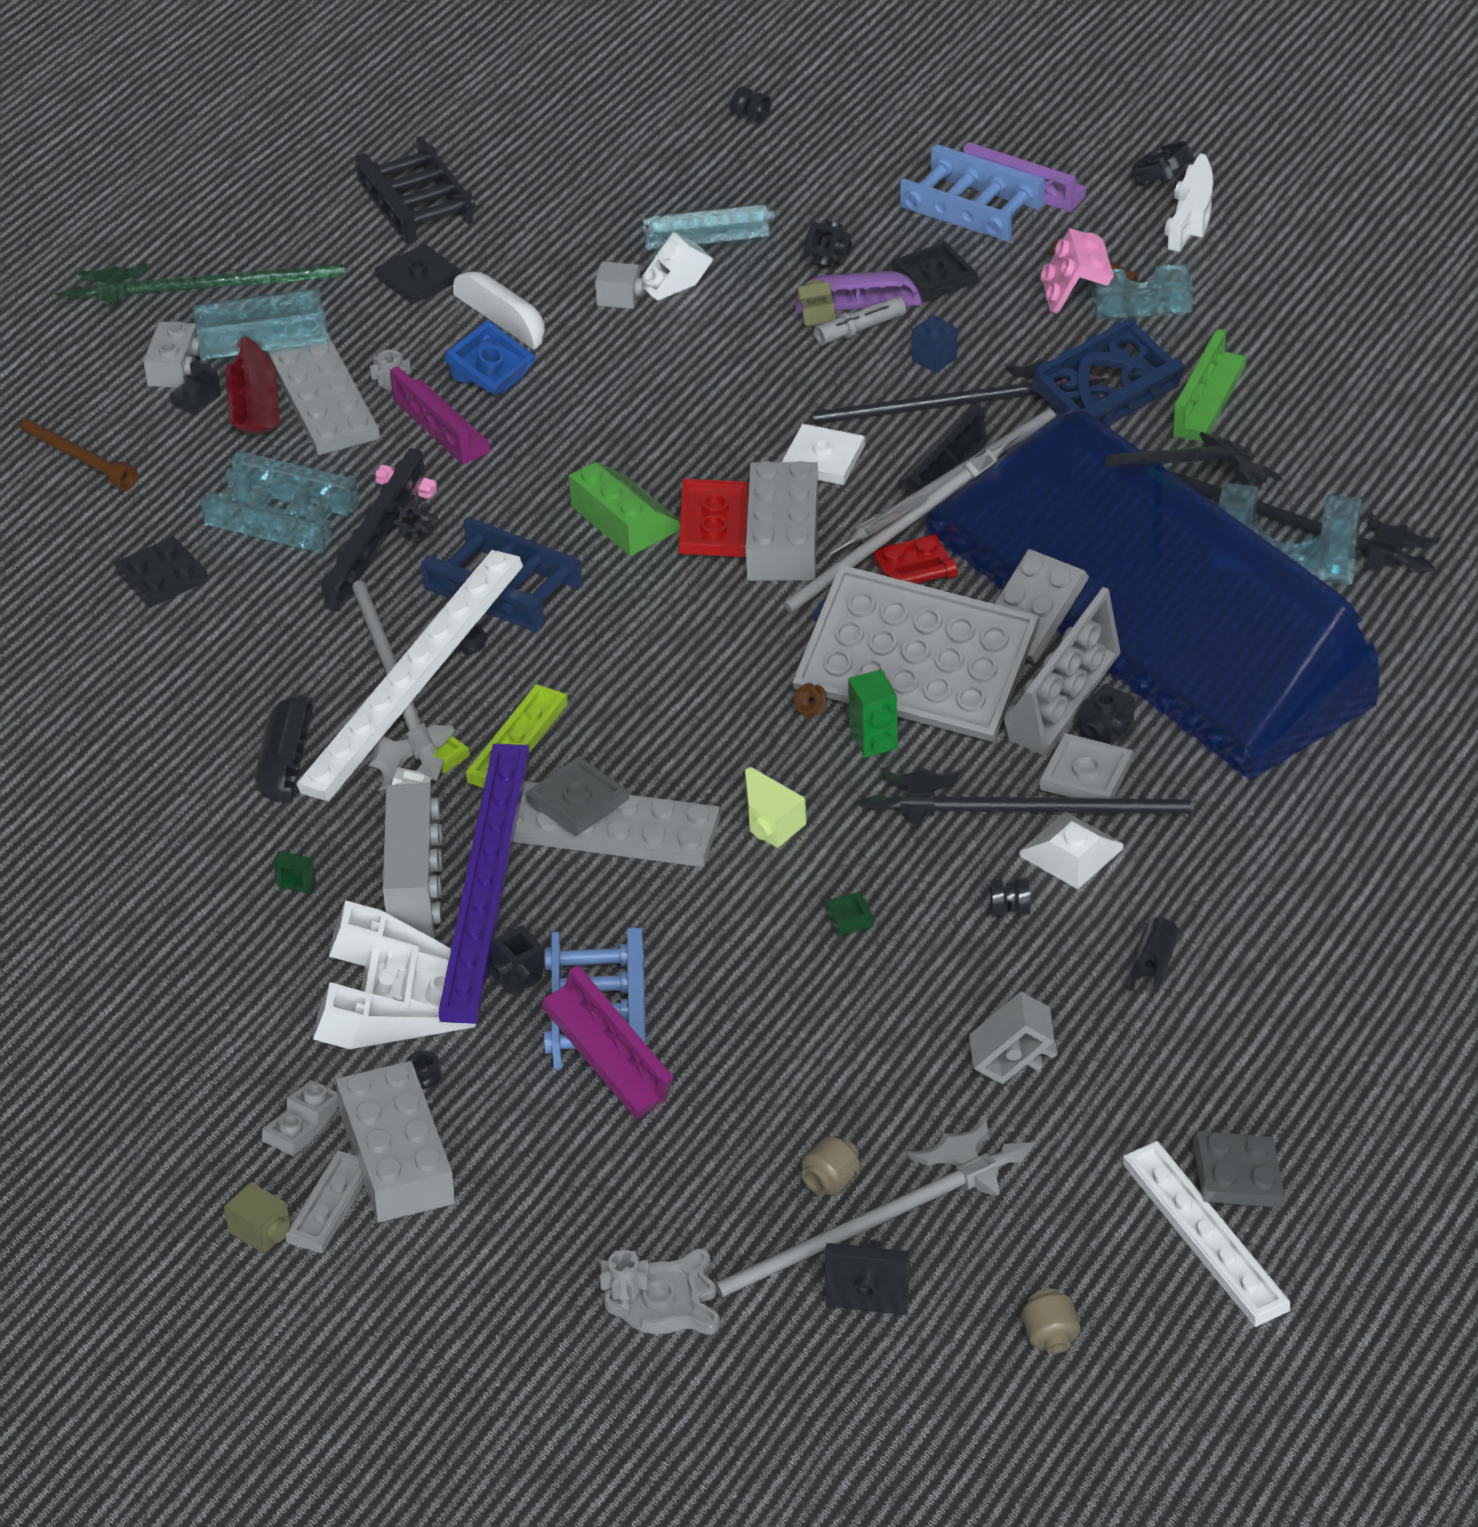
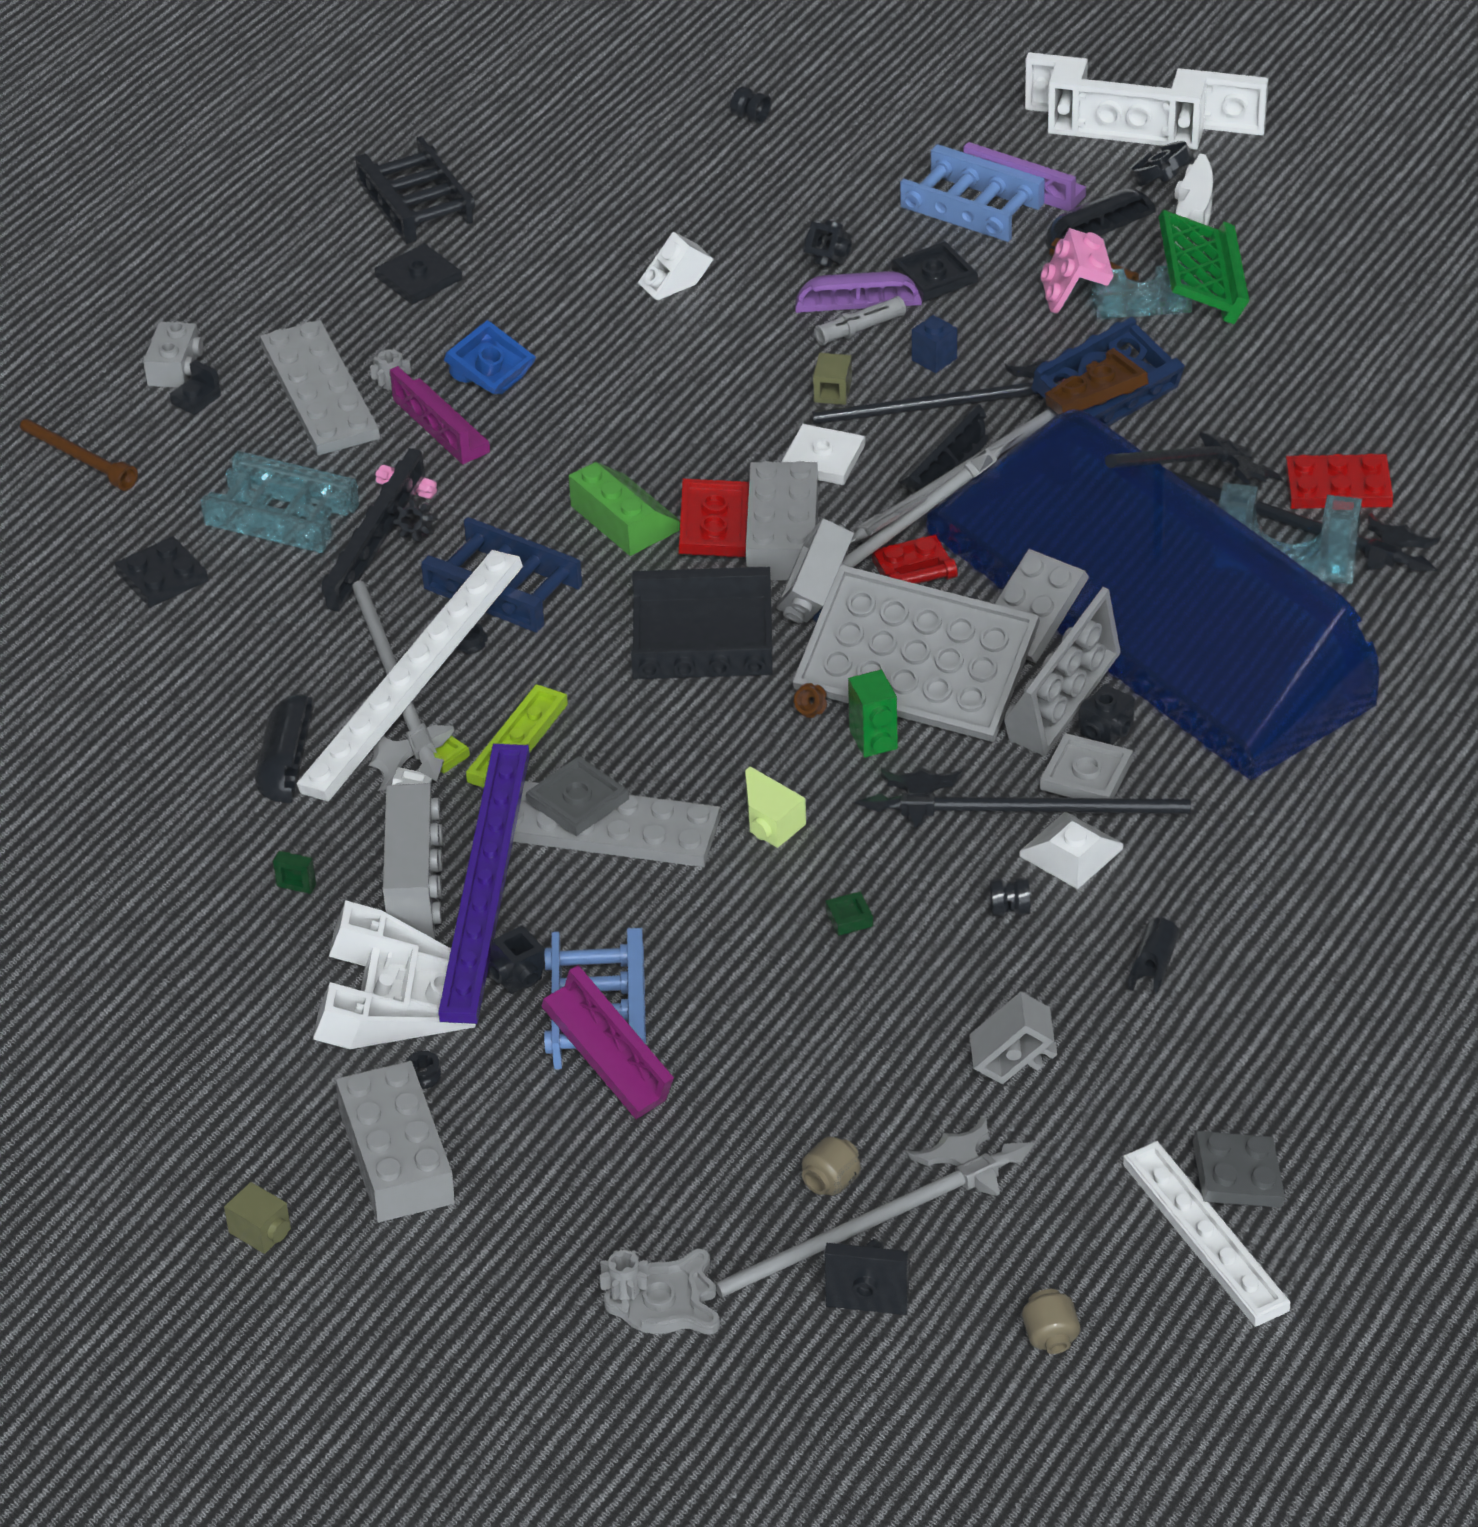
clear green piece [56,262,344,307] -> none
clear light blue fence [193,288,329,360] -> none
dark red brick [225,335,280,434] -> none
light grey slope [262,1080,339,1156] -> none
light grey tile [286,1150,364,1254] -> none
white brick [453,272,545,349] -> none
light grey brick [595,262,645,309] -> none
clear light blue fence [642,205,774,250] -> none
olive bracket [798,280,836,328] -> none
bright green fence [1173,329,1247,442] -> none
none -> black panel [631,567,773,679]
none -> light grey window [776,518,854,623]
none -> olive brick [813,353,852,405]
none -> white bracket [1025,52,1268,150]
none -> reddish brown wing [1045,348,1149,418]
none -> black brick [1046,189,1156,250]
none -> green fence [1159,210,1250,324]
none -> red plate [1285,453,1393,509]

